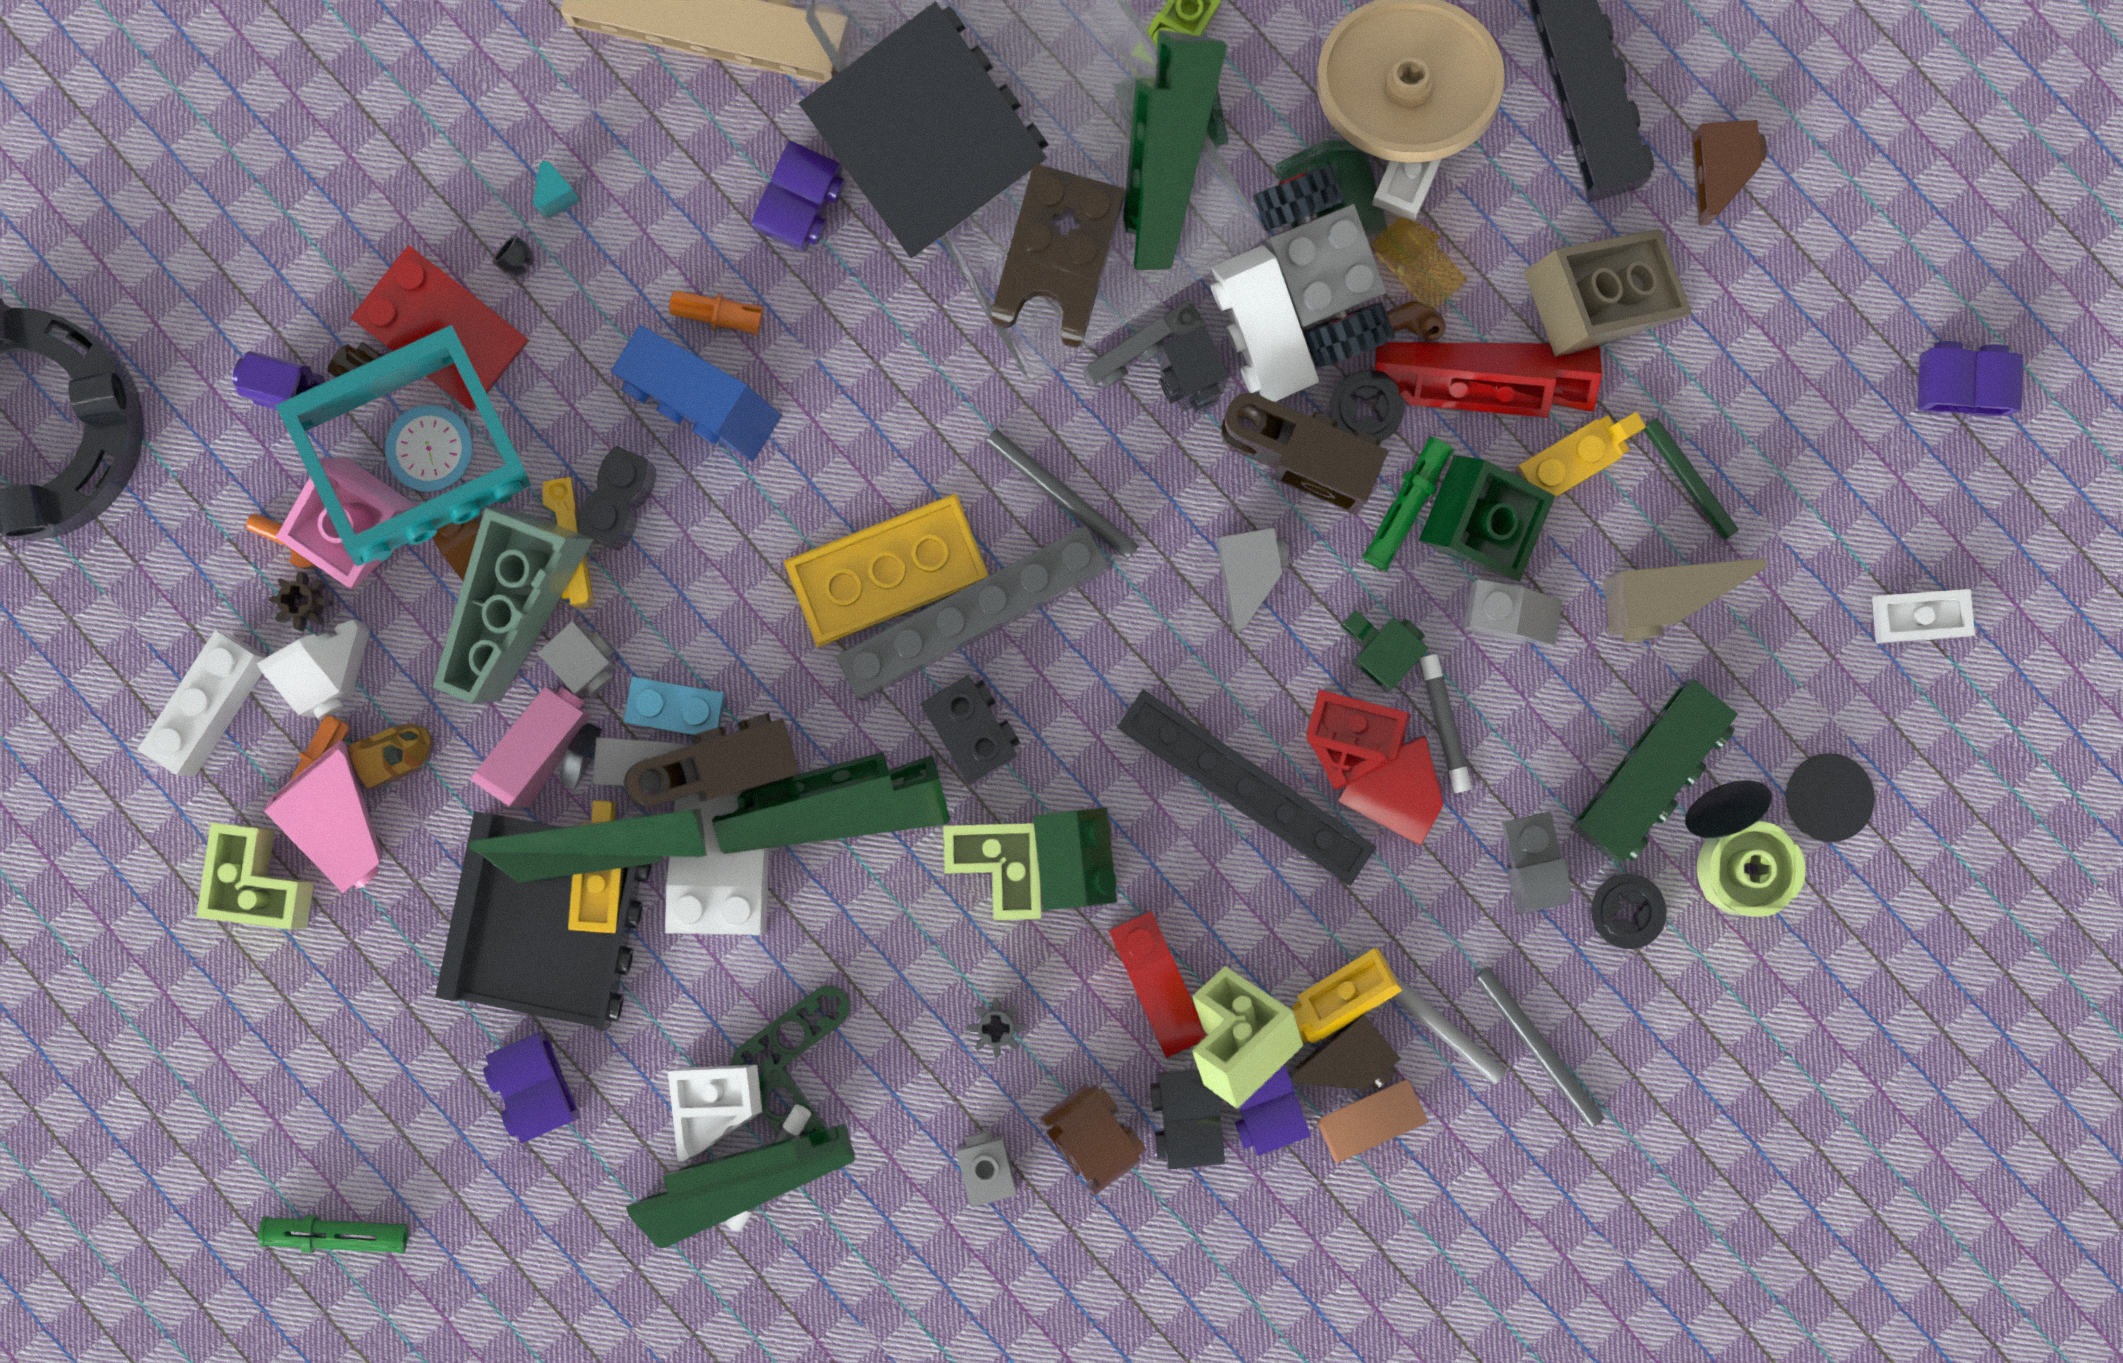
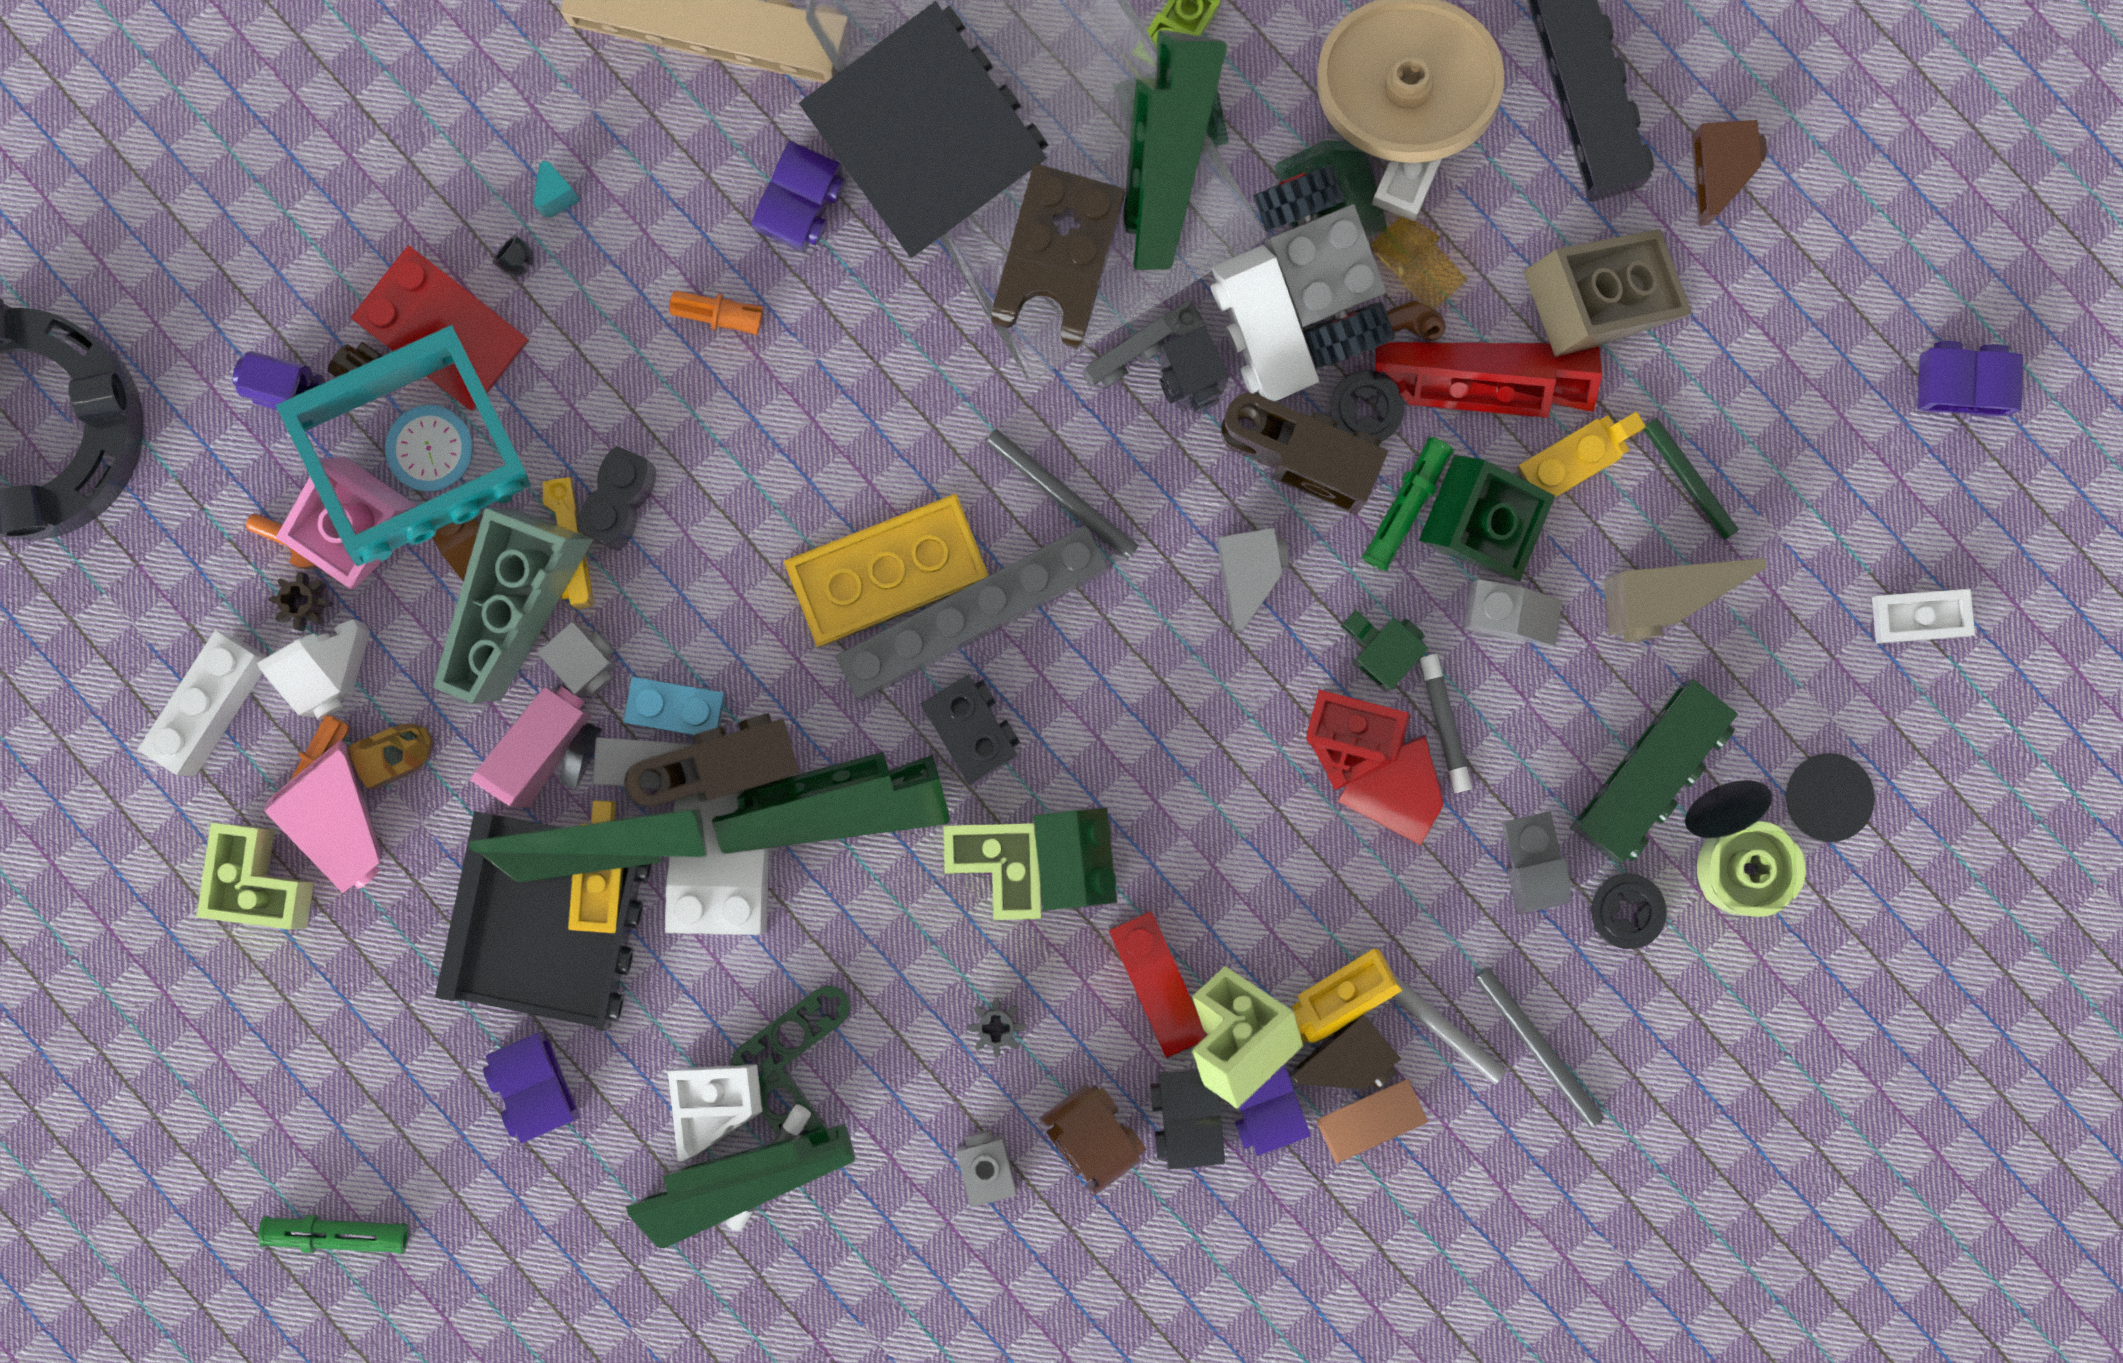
blue wedge [610,324,782,462] -> none
black plate [1116,689,1377,886] -> none

